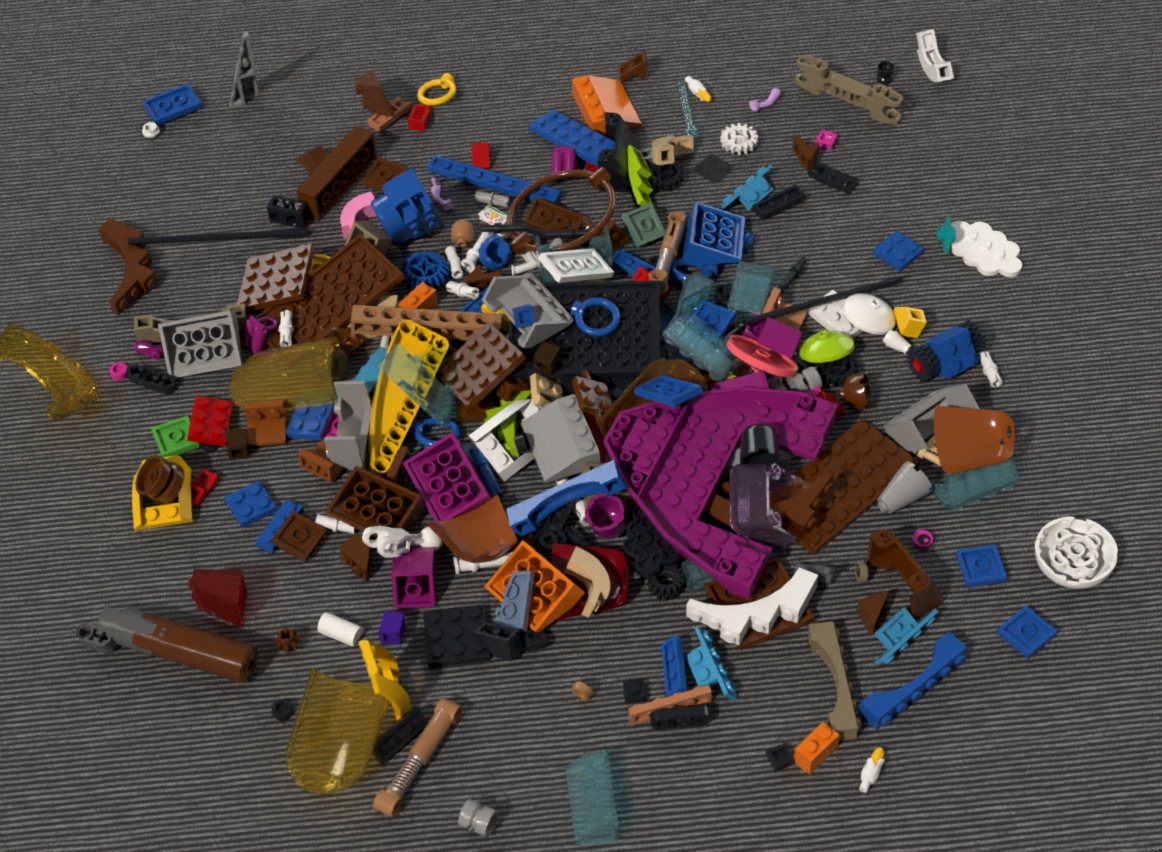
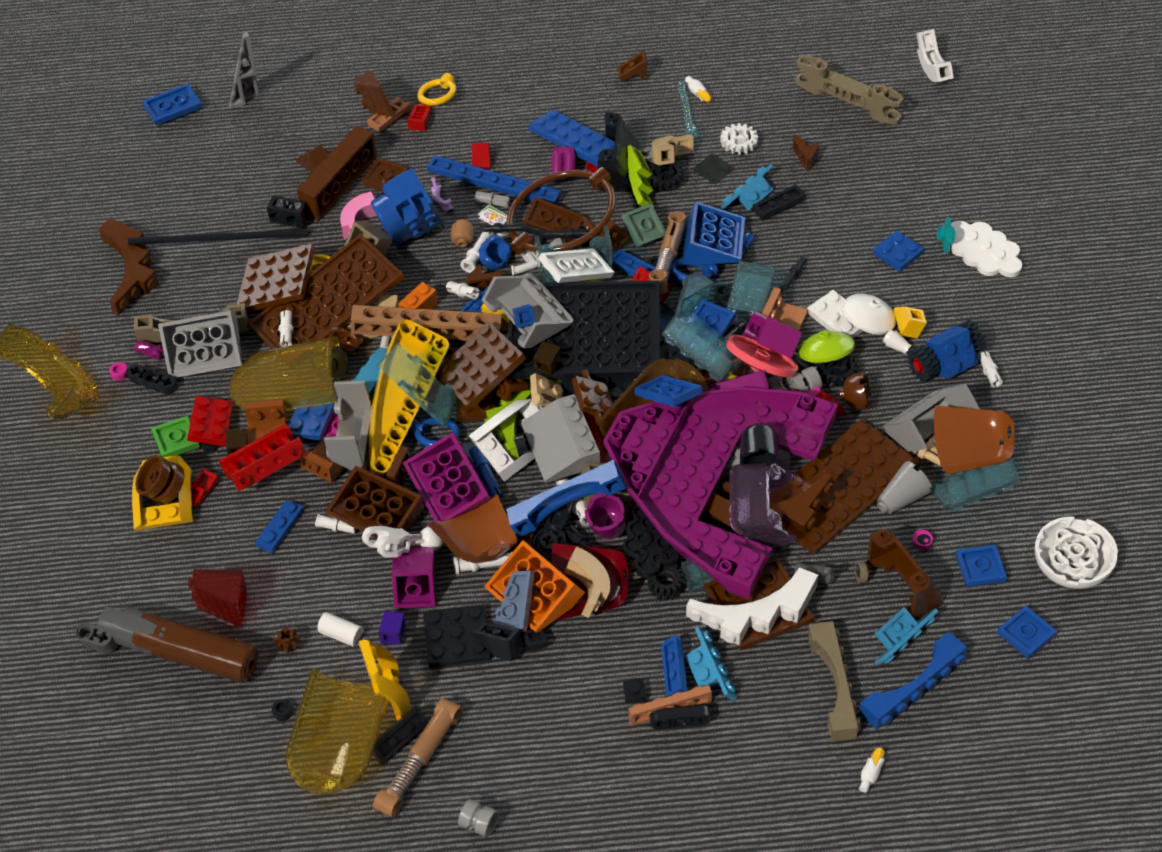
white plate [142,122,160,138] -> none
blue plate [224,481,277,528] -> none
magenta piece [242,315,278,354] -> none
reddish brown plate [271,511,327,562] -> none
reddish brown slope [339,533,372,582] -> none
blue gear [401,250,450,291] -> none
white pin [445,246,463,279] -> none
clear light blue slope [565,751,619,846] -> none
blue piece [570,298,620,336] -> none
medium nougat tile [571,681,593,700] -> none
orange slope [572,75,642,136] -> none
black piece [743,276,903,326] -> none
lavender piece [749,88,781,111] -> none
black tile [765,743,795,772] -> none
orange brick [794,722,840,775] -> none
black hinge [808,161,858,194] -> none
dark pink tile [815,130,838,150] -> none
reddish brown slope [857,591,888,635] -> none
black wheel [876,61,894,85] -> none
none -> red fence [218,424,307,492]

